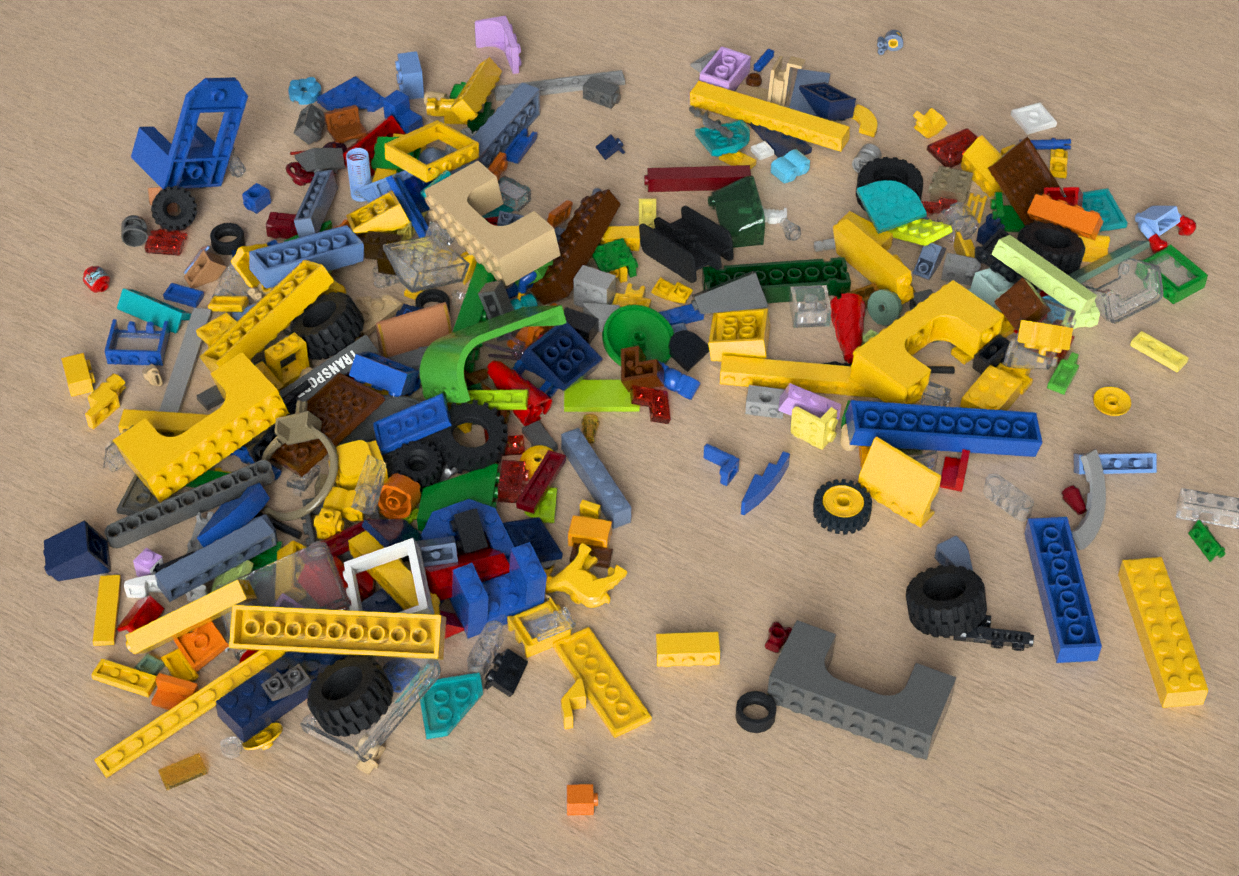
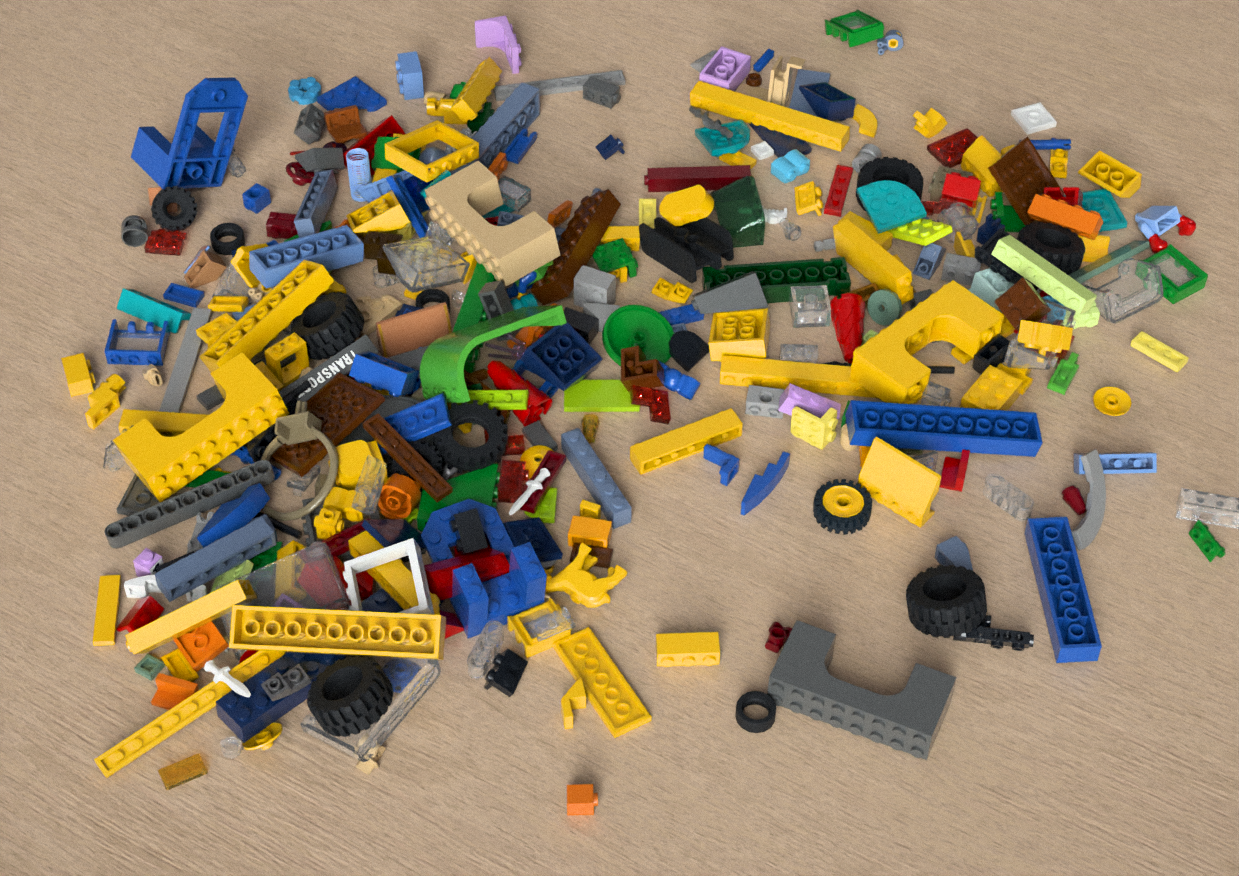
dark blue slope [43,520,111,581] -> none
red head [83,266,110,293] -> none
yellow plate [91,658,157,698] -> none
blue brick [383,90,423,134] -> none
sand blue brick [416,536,458,567] -> none
teal plate [417,672,483,740] -> none
yellow plate [612,283,651,308] -> none
yellow brick [1118,557,1209,708] -> none
none -> white sword [204,660,251,697]
none -> reddish brown plate [363,413,453,502]
none -> white sword [509,468,550,515]
none -> yellow brick [630,408,743,475]
none -> yellow brick [659,185,714,227]
none -> clear bracket [779,344,818,363]
none -> yellow bracket [794,181,823,216]
none -> red tile [824,165,854,217]
none -> green window [825,10,884,48]
none -> red piece [942,172,981,208]
none -> yellow slope [1078,150,1142,198]

